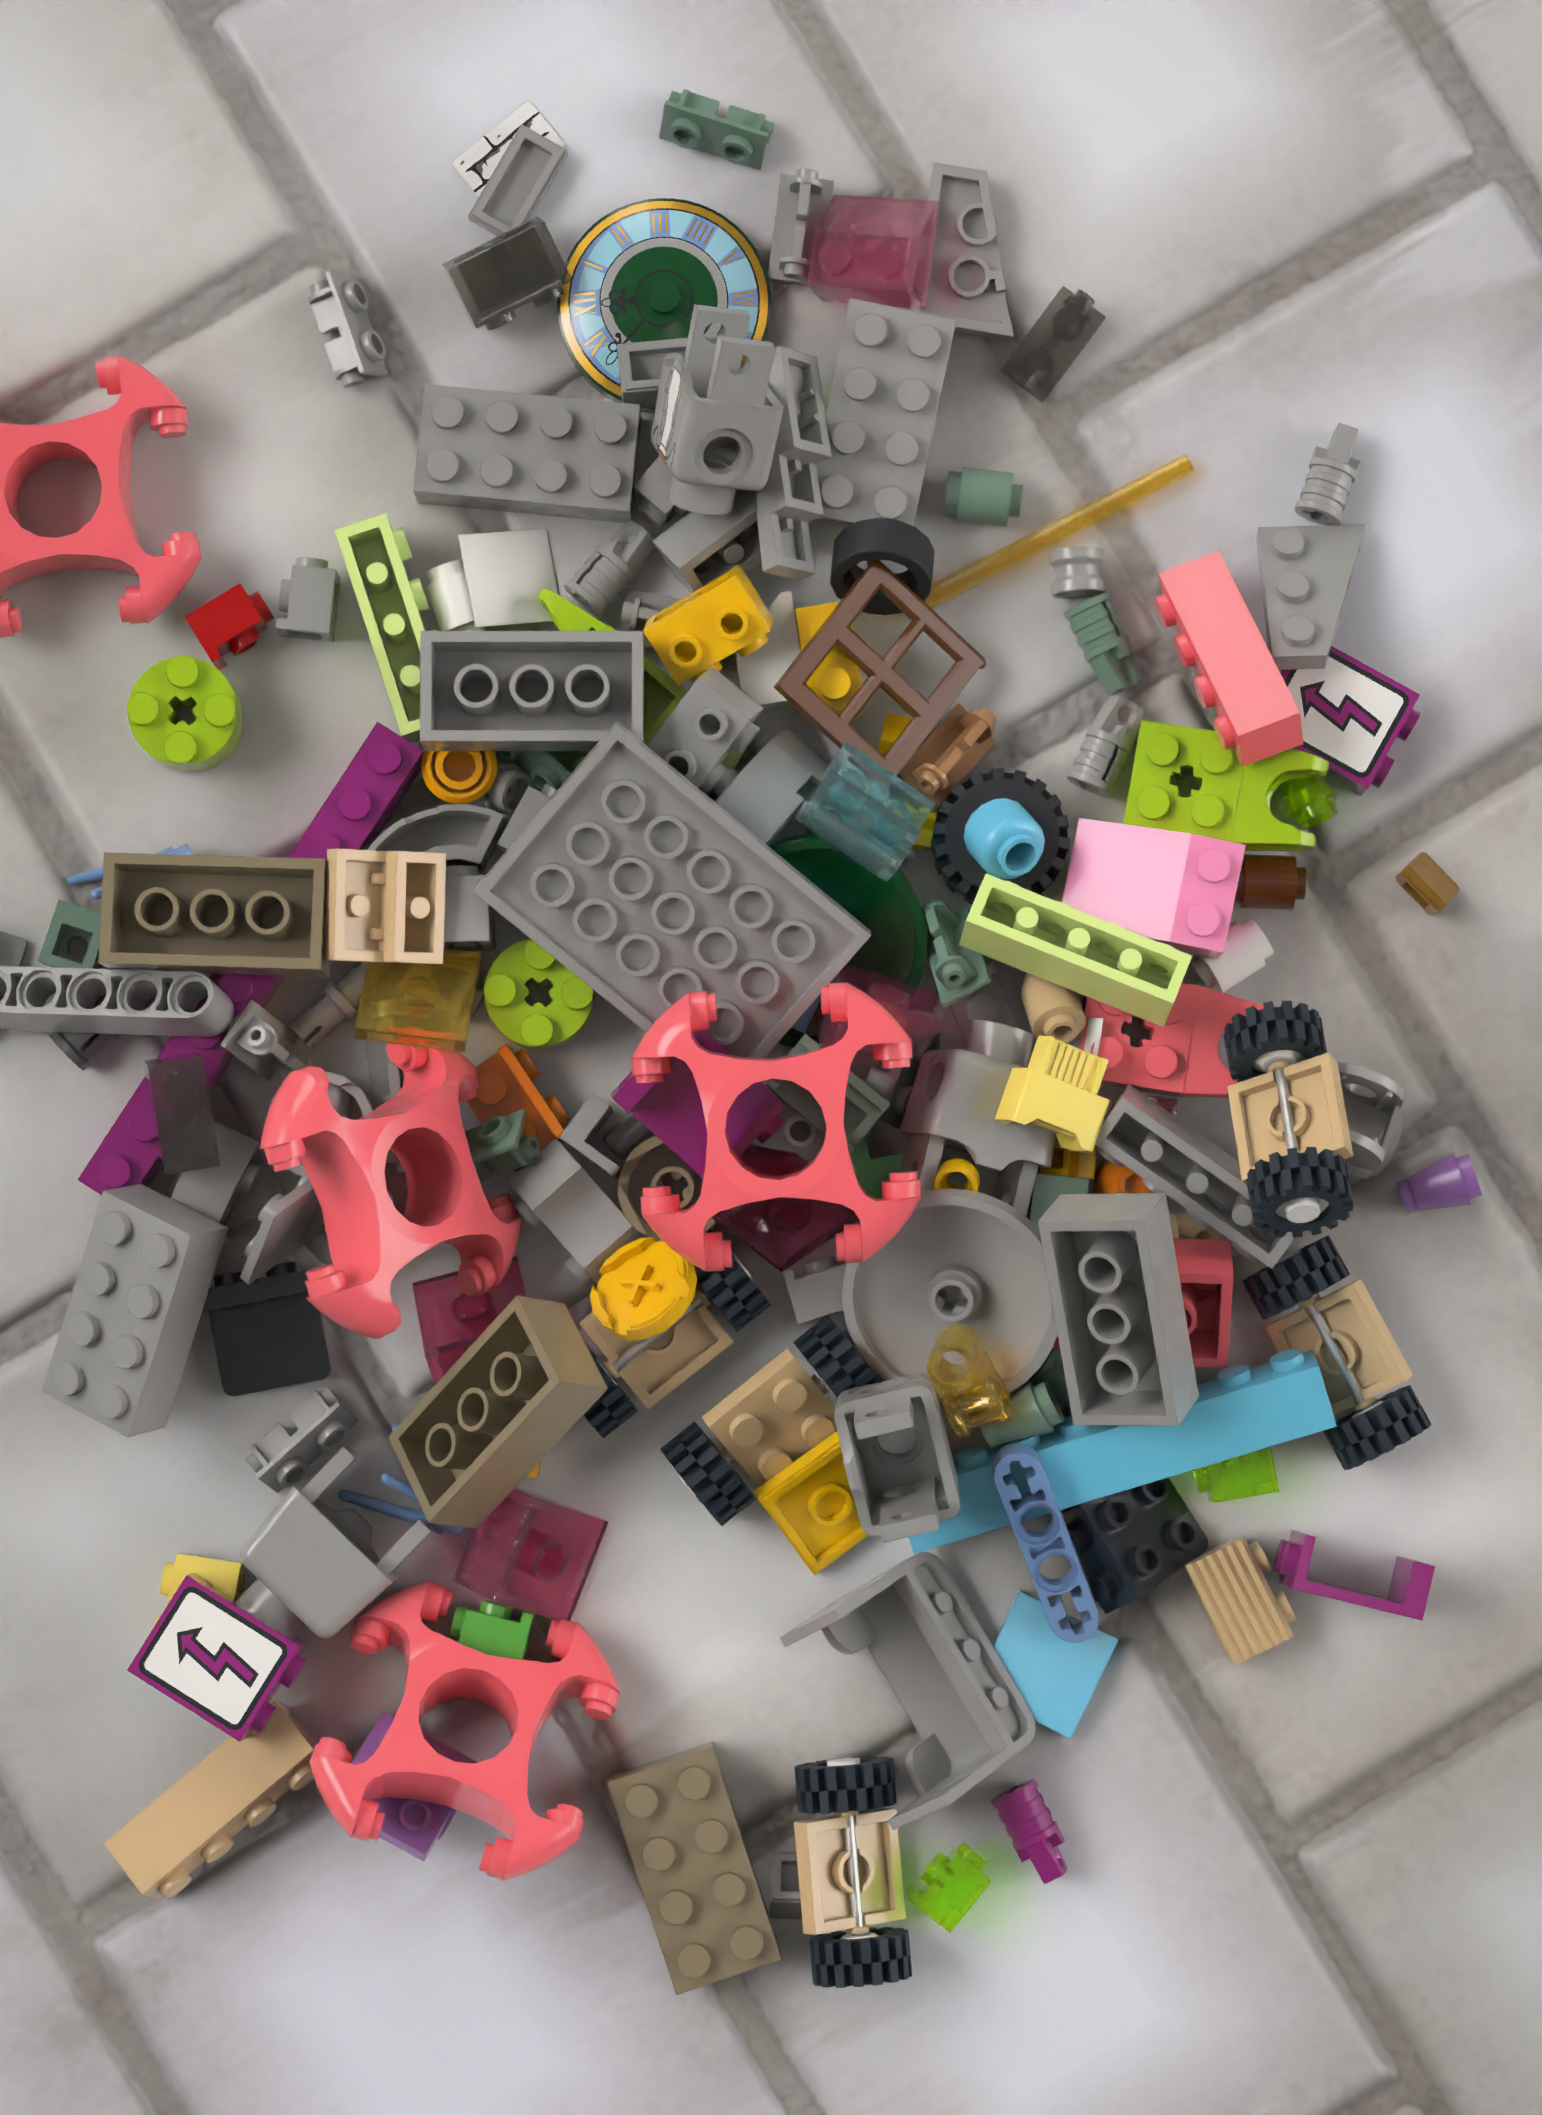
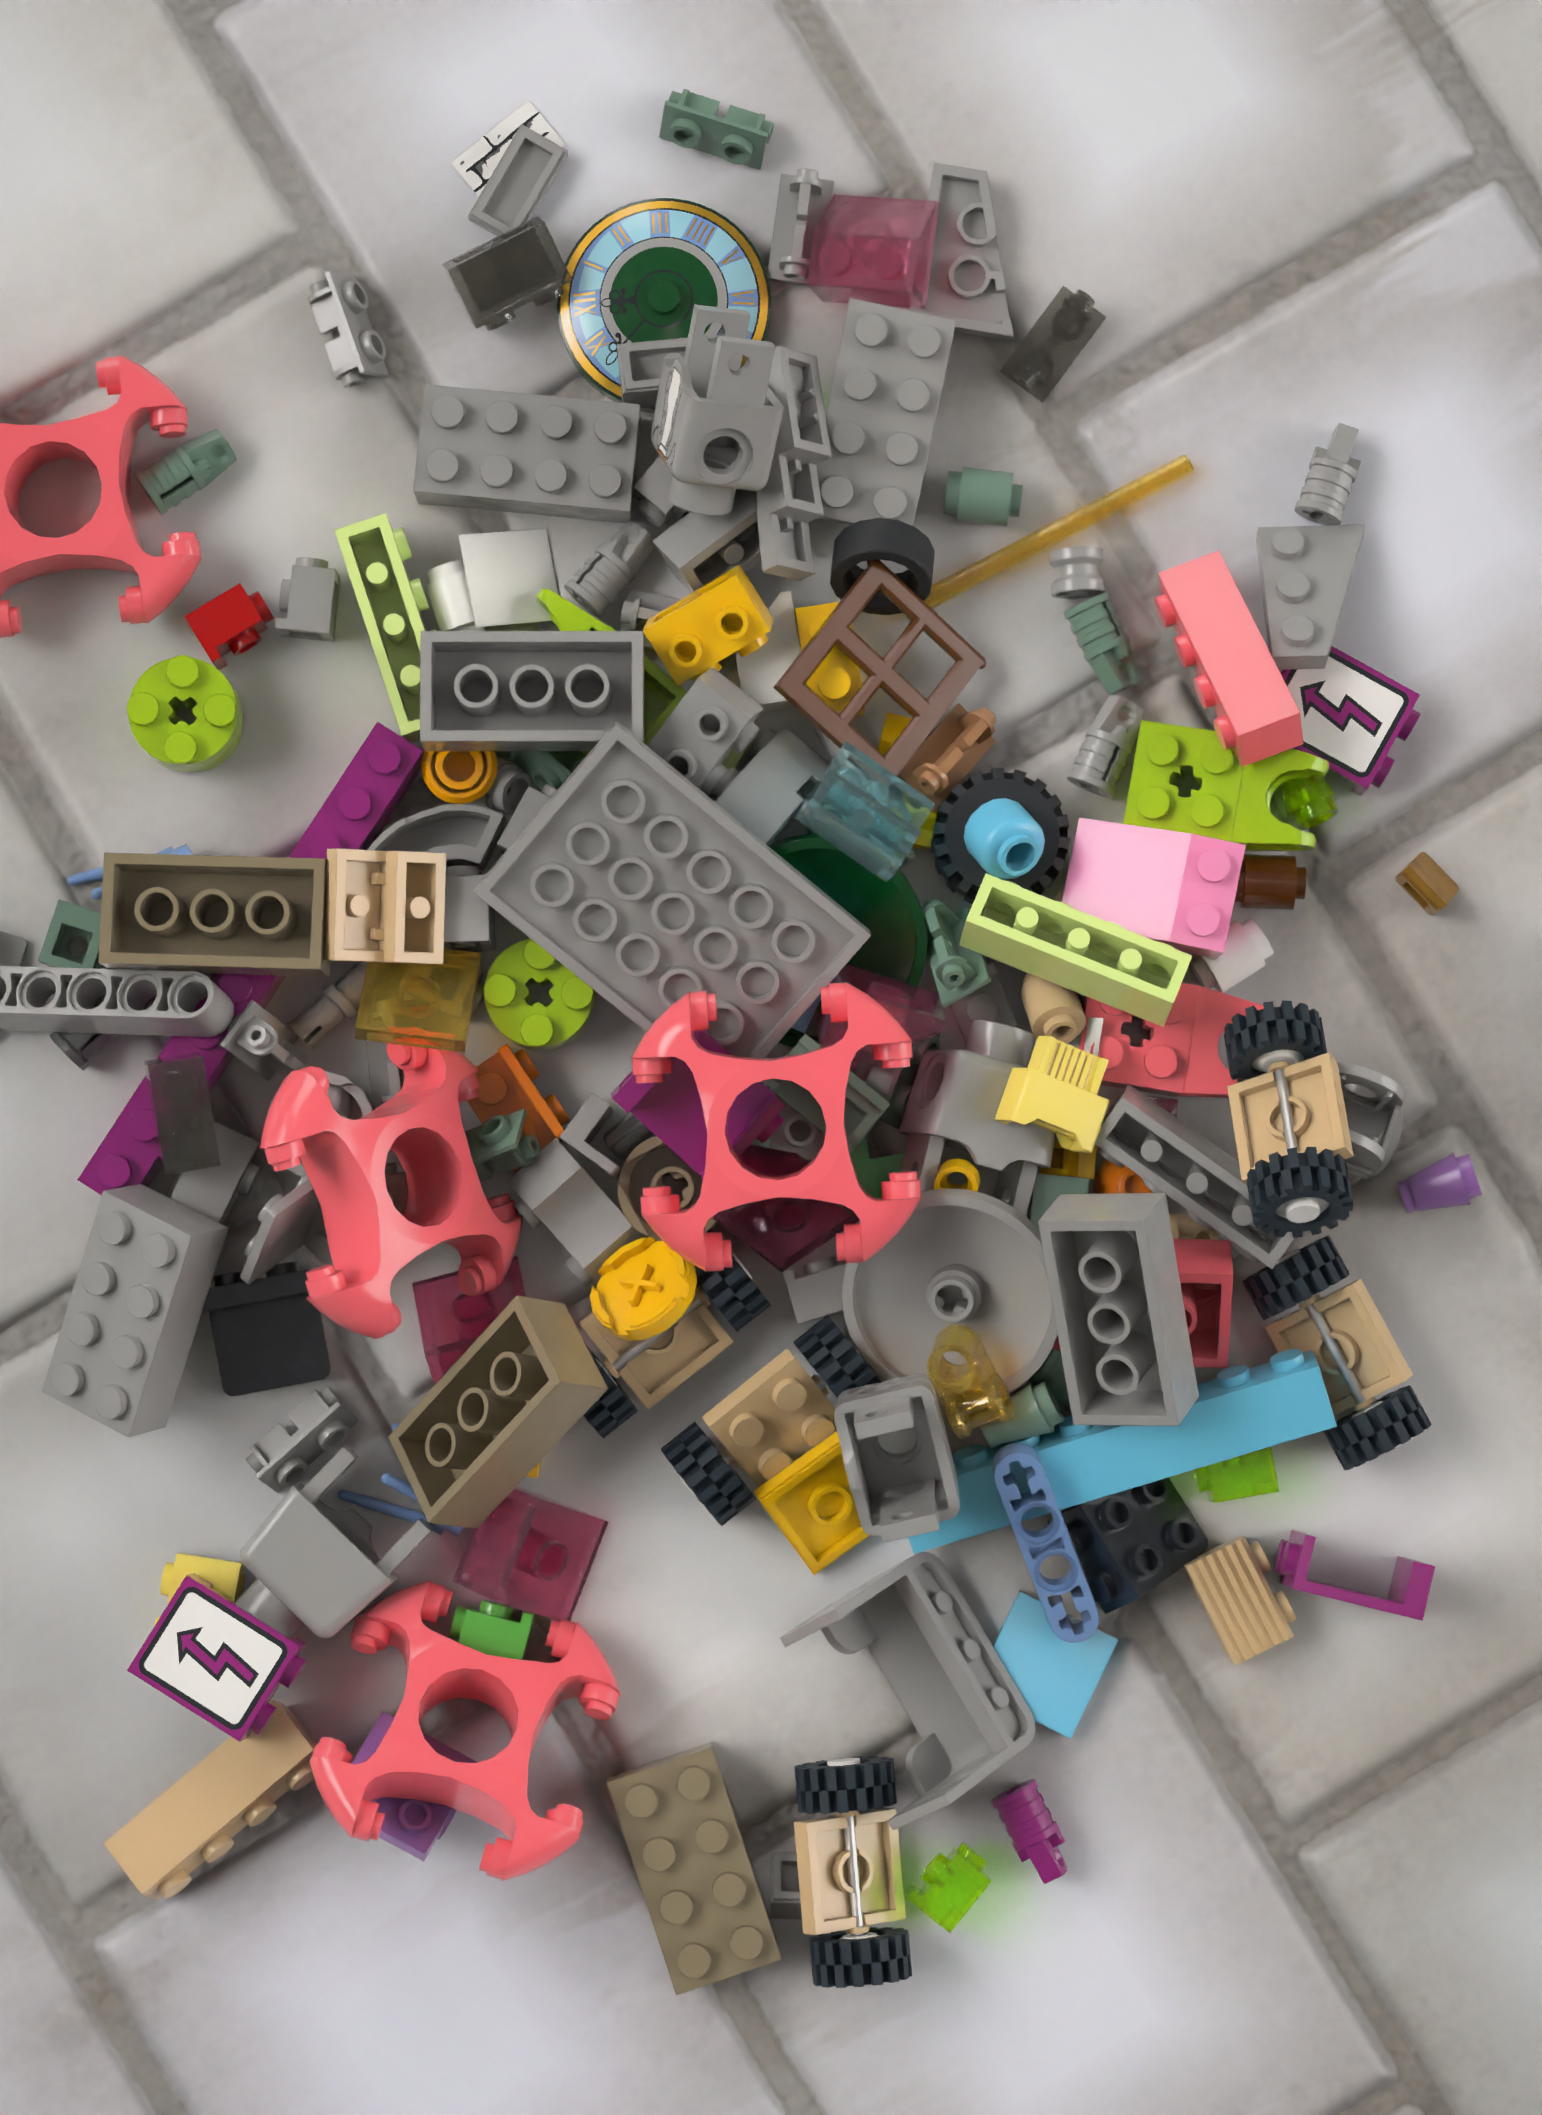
none -> sand green hinge [135,429,237,515]

